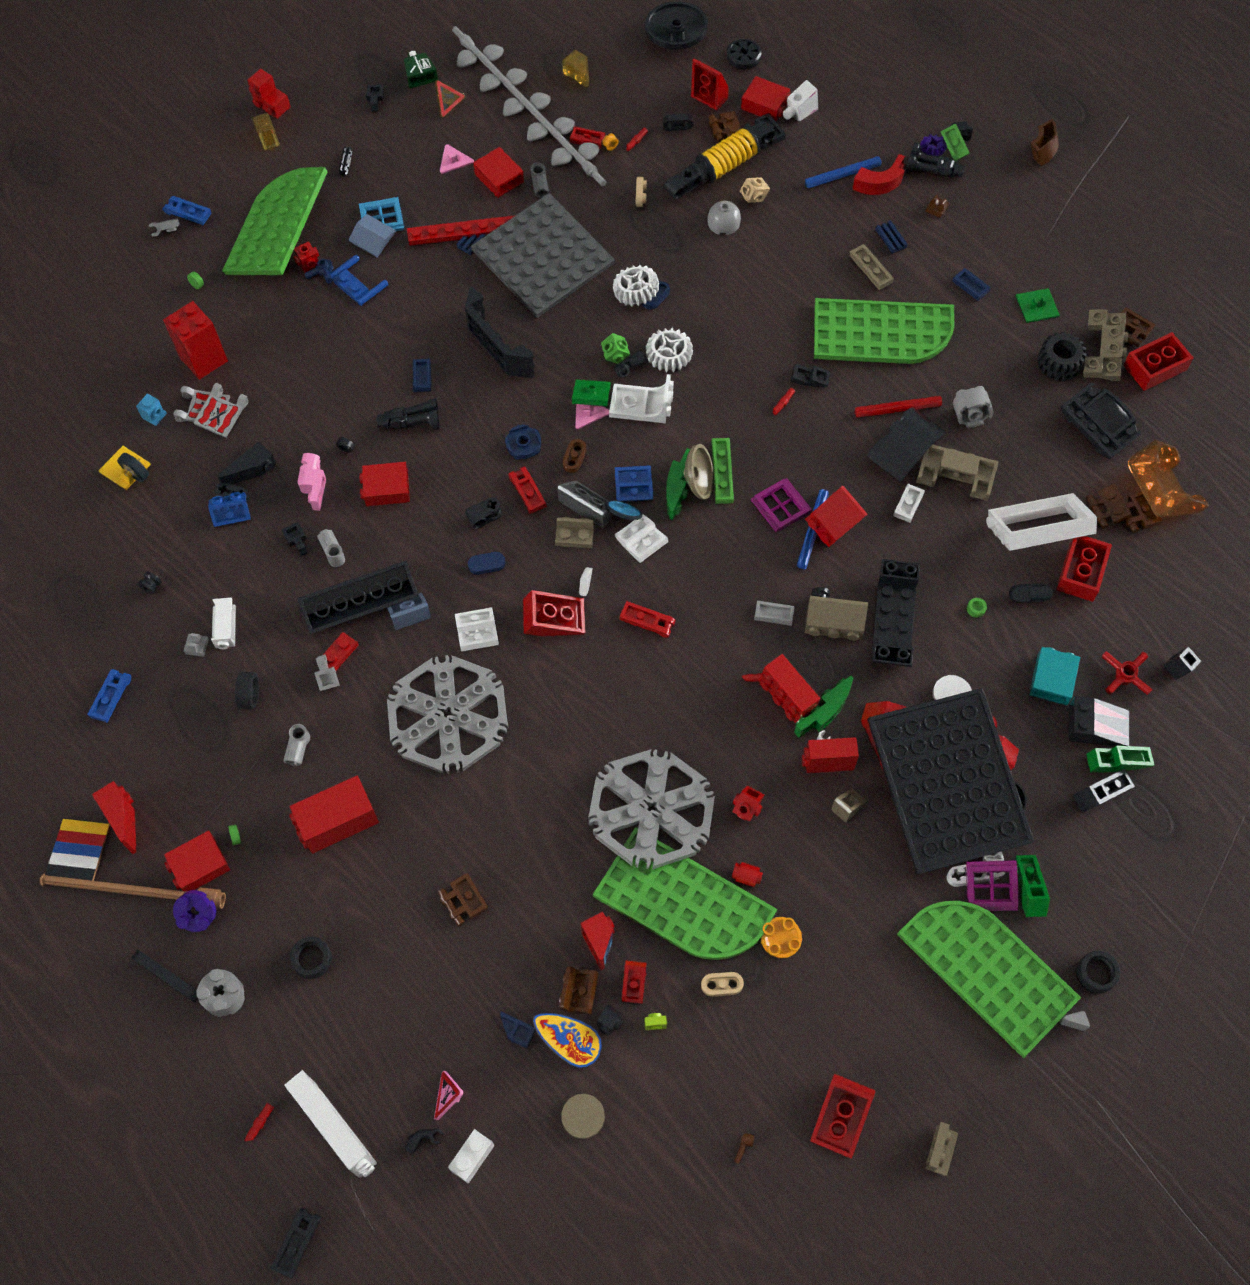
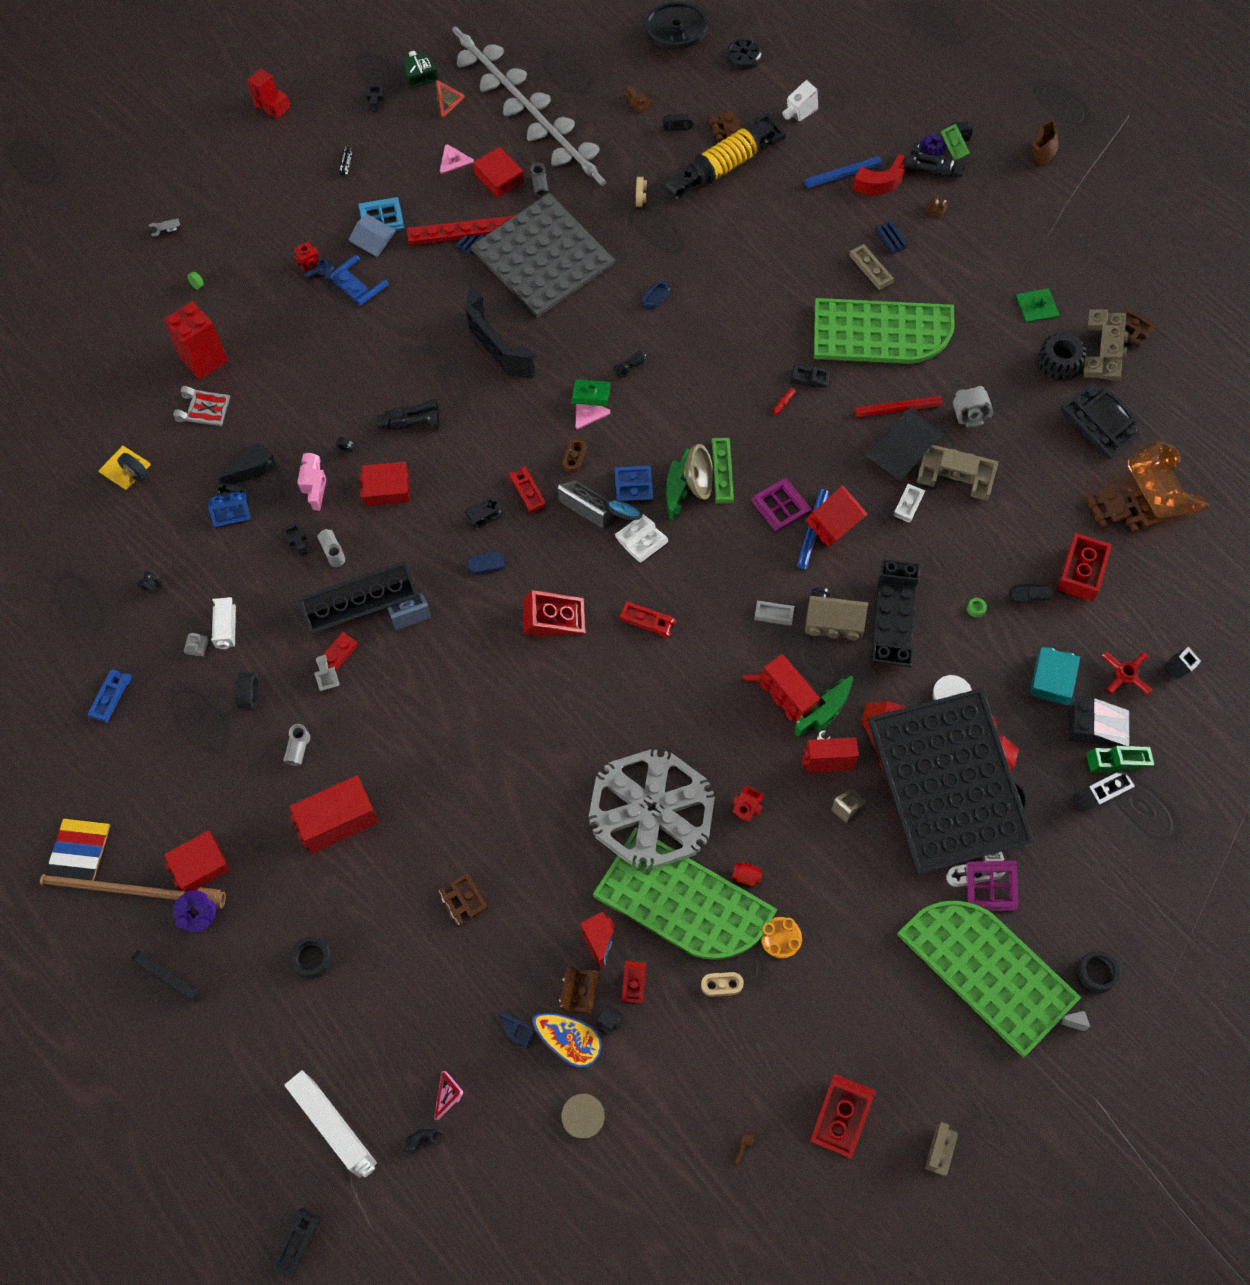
red slope [92,781,136,854] -> none
dark azure brick [136,394,167,426] -> none
blue plate [162,196,212,225] -> none
flag [194,383,249,438] -> none
light grey brick [196,969,245,1017] -> none
bright green plate [222,167,328,275] -> none
bright green tile [228,824,241,846] -> none
red piece [245,1103,274,1141] -> none
clear yellow slope [251,113,280,150] -> none
light grey plate [387,655,508,774] -> none
dark blue tile [413,359,431,392] -> none
white brick [448,1129,494,1184] -> none
white slope [455,607,499,652] -> none
dark blue plate [505,425,542,460] -> none
dark tan bracket [555,517,594,548] -> none
clear yellow slope [563,50,589,87] -> none
red tile [570,126,605,149] -> none
white tile [579,567,593,596] -> none
bright green brick [601,333,630,364] -> none
light orange bush [602,133,619,151] -> none
white bracket [609,374,674,423] -> none
white gear [613,265,659,307] -> none
red piece [626,127,648,151] -> none
lime plate [645,1013,667,1030] -> none
white gear [646,328,693,373] -> none
red slope [691,58,729,111] -> none
light grey cylinder [707,201,741,235] -> none
tan brick [740,177,770,203] -> none
red brick [741,76,791,121] -> none
dark blue tile [952,268,991,301] -> none
white door [986,493,1097,551] -> none
green slope [1015,855,1050,917] -> none
red brick [1123,332,1194,391] -> none
none -> reddish brown plate [625,85,652,114]

